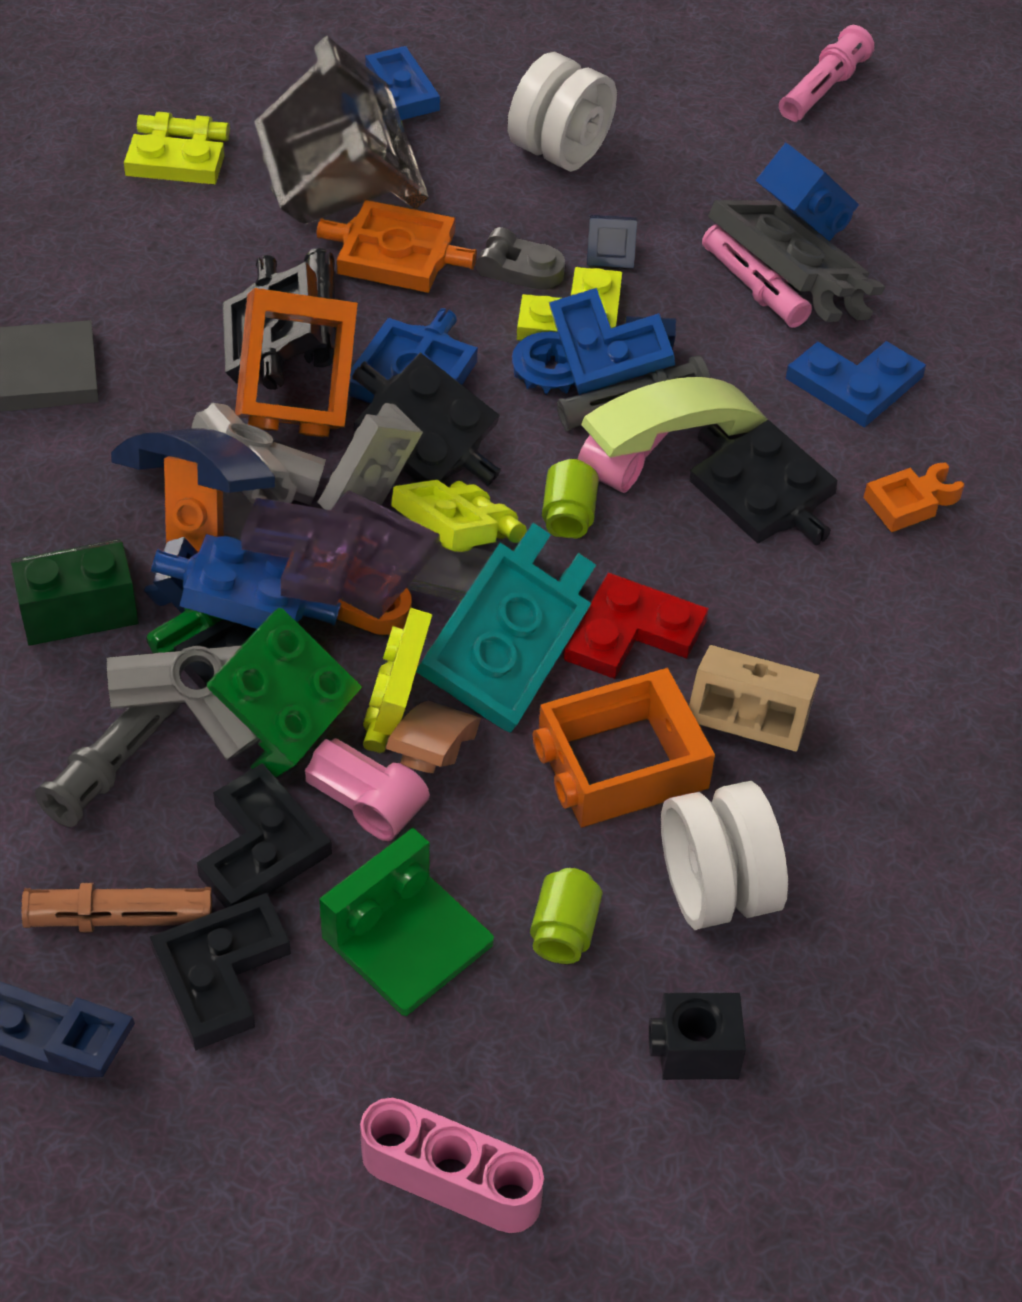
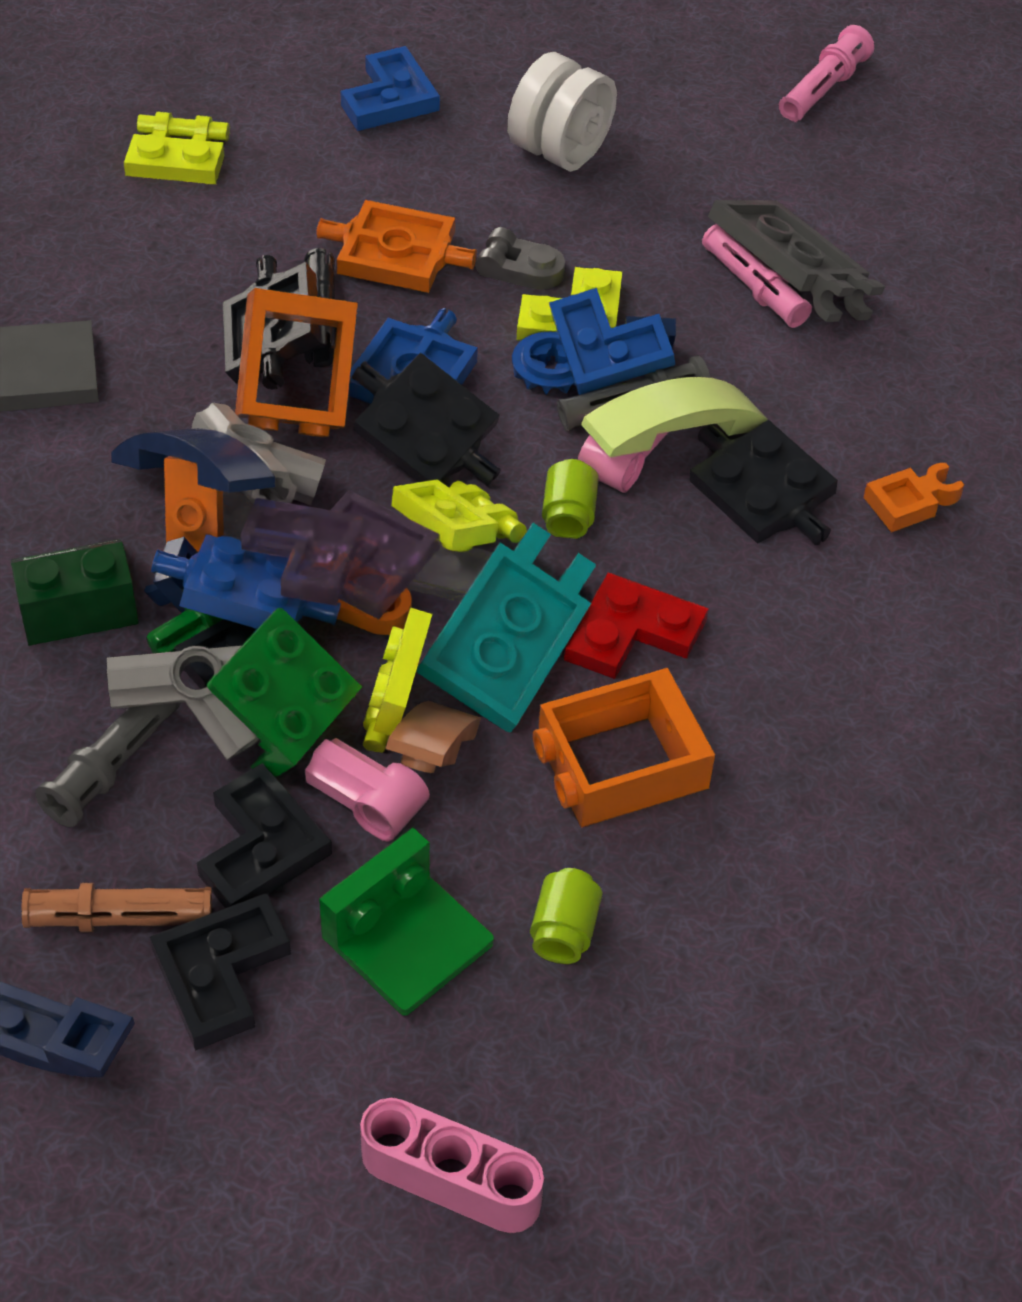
clear smoke windscreen [254,36,429,224] -> none
light grey bracket [318,403,423,518] -> none
dark blue tile [587,215,637,268] -> none
black brick [648,993,746,1080] -> none
white wheel [661,781,788,930] -> none
tan brick [689,645,819,752] -> none
blue brick [755,142,859,241] -> none
blue plate [785,341,926,428] -> none

